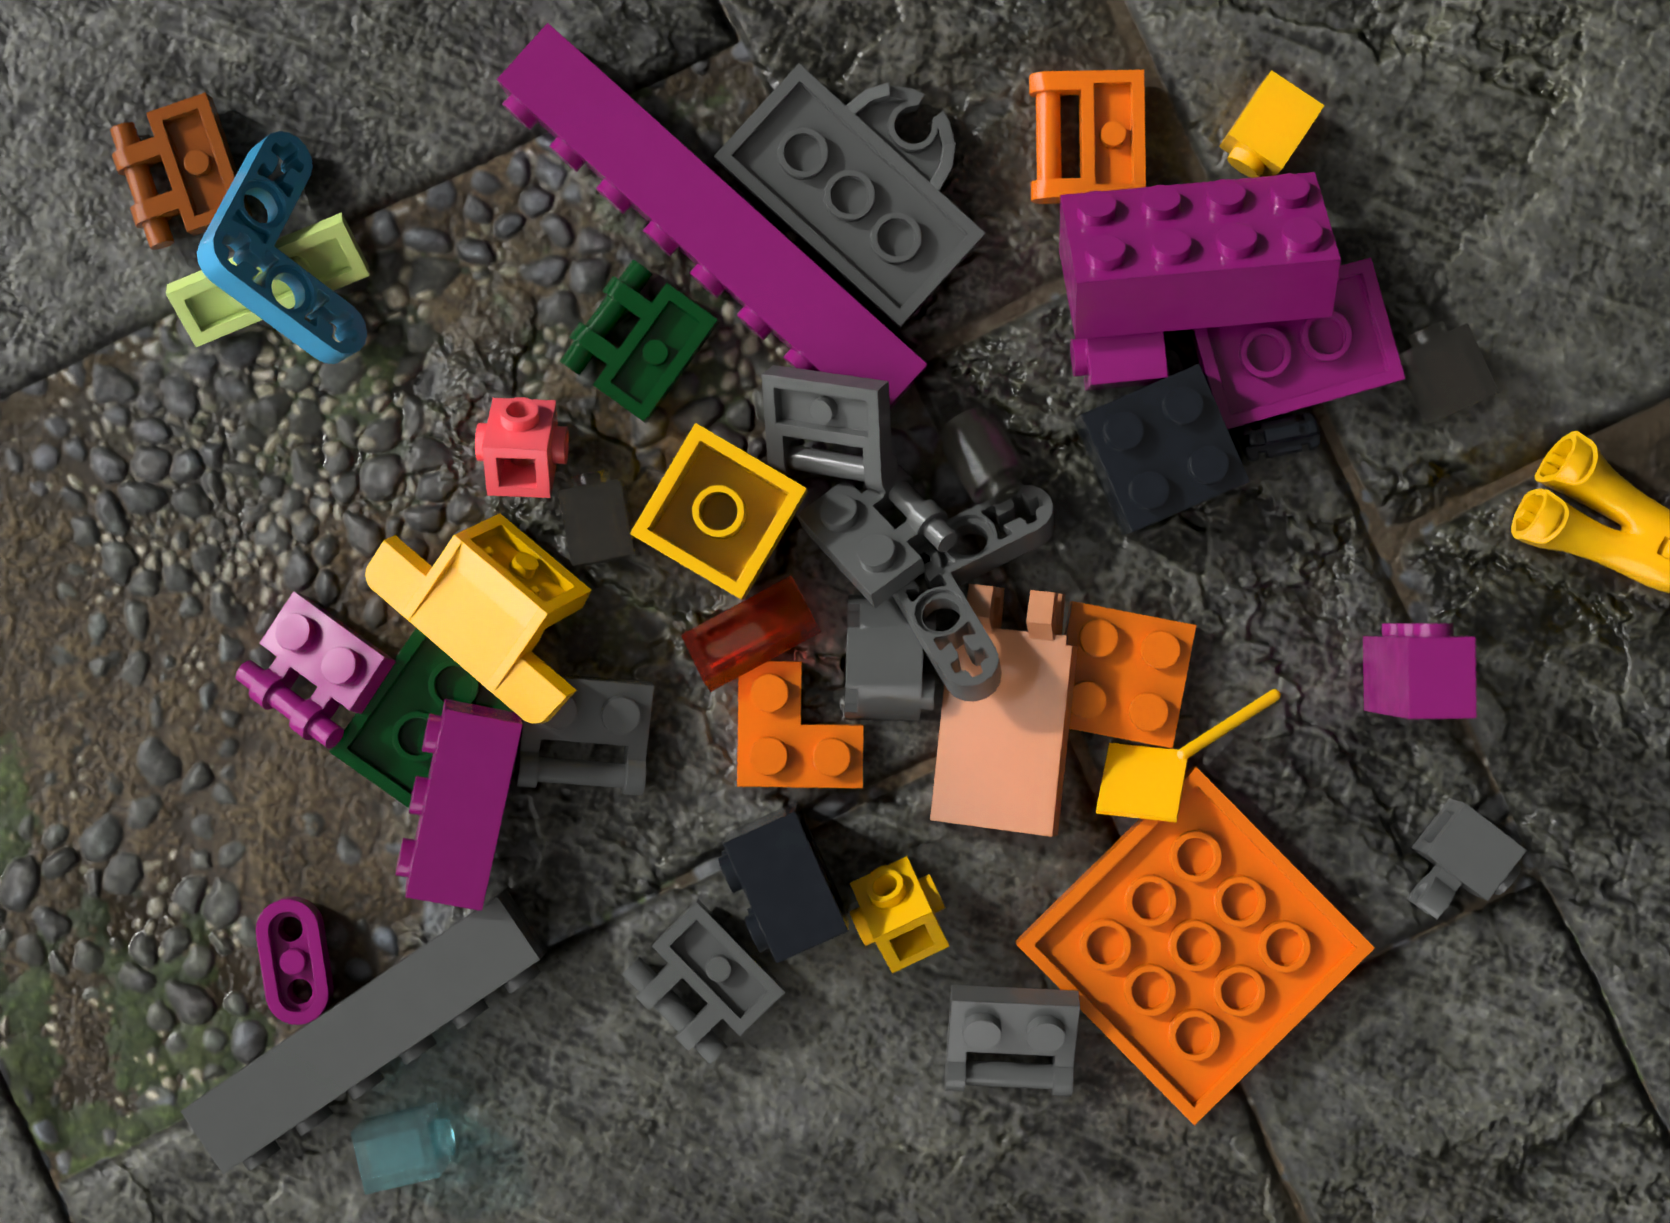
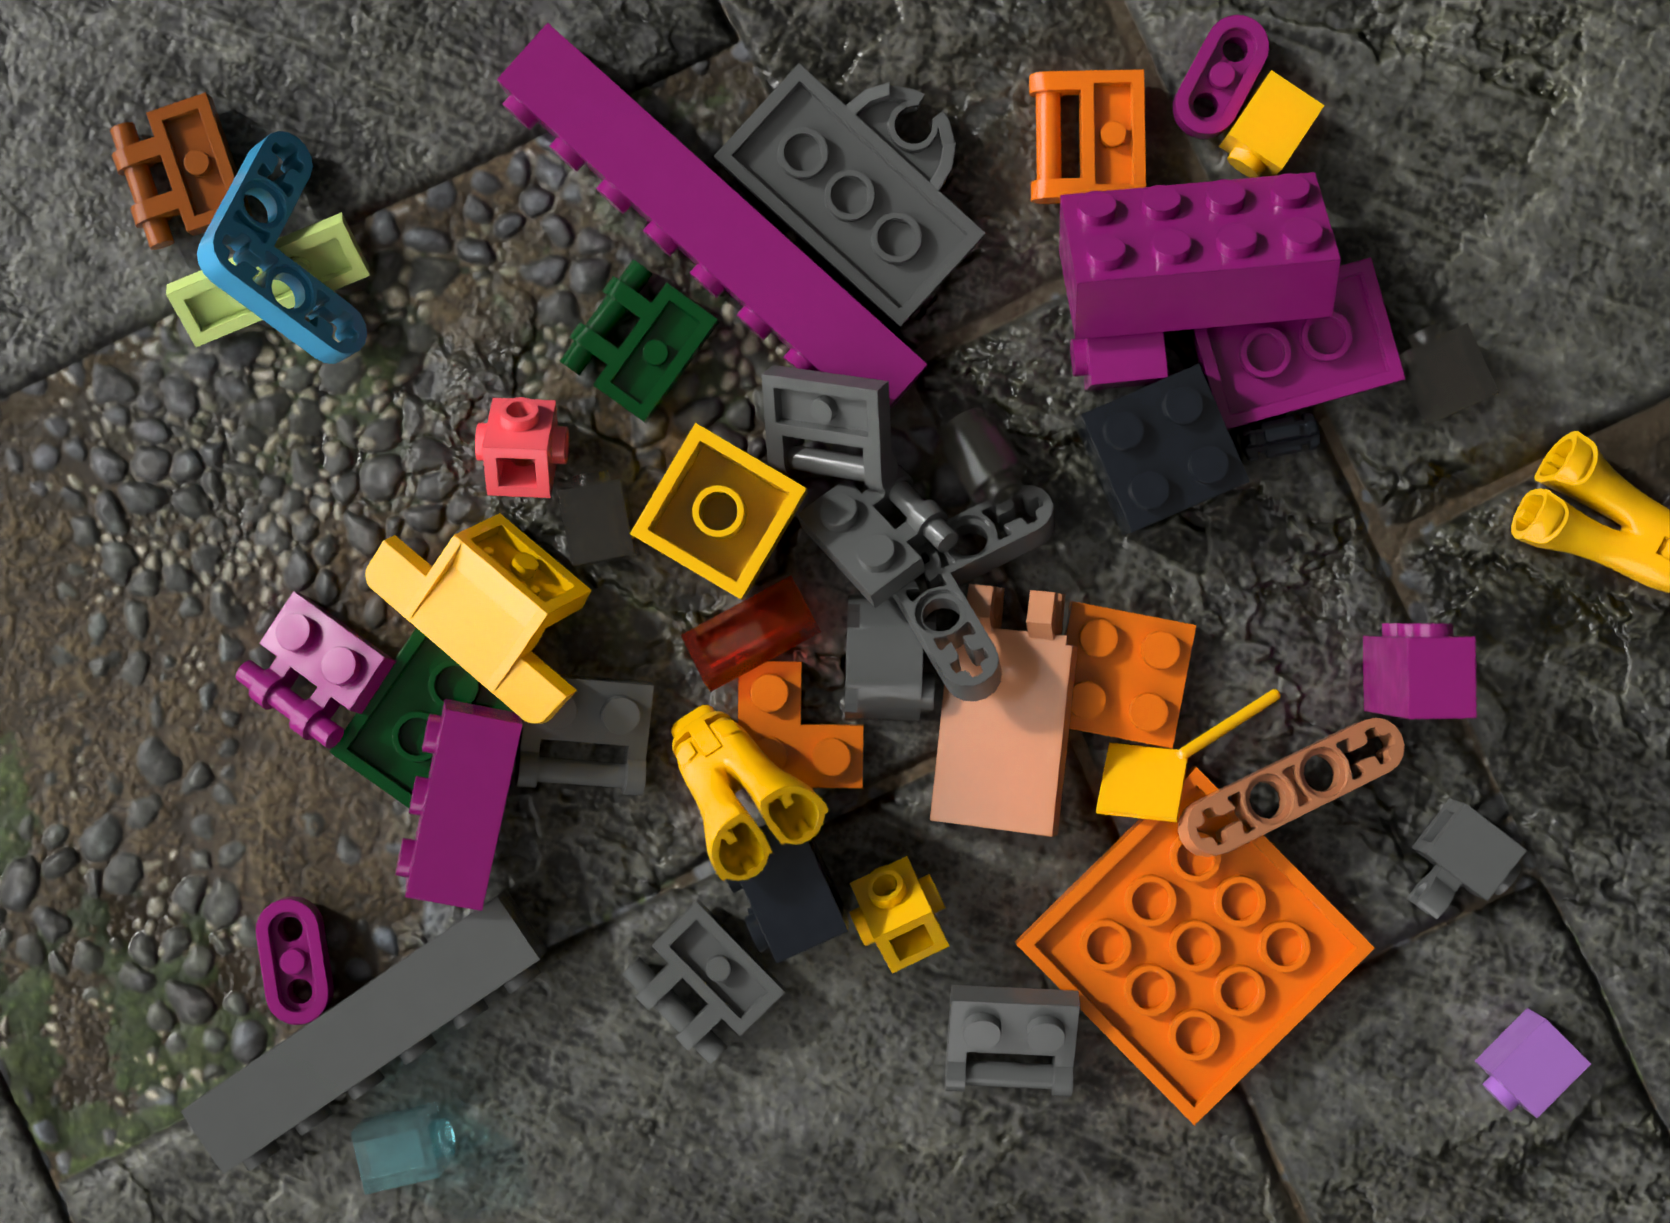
none -> yellow piece [671,705,829,881]
none -> magenta plate [1173,15,1269,139]
none -> nougat beam [1178,718,1405,857]
none -> medium lavender brick [1475,1008,1591,1118]

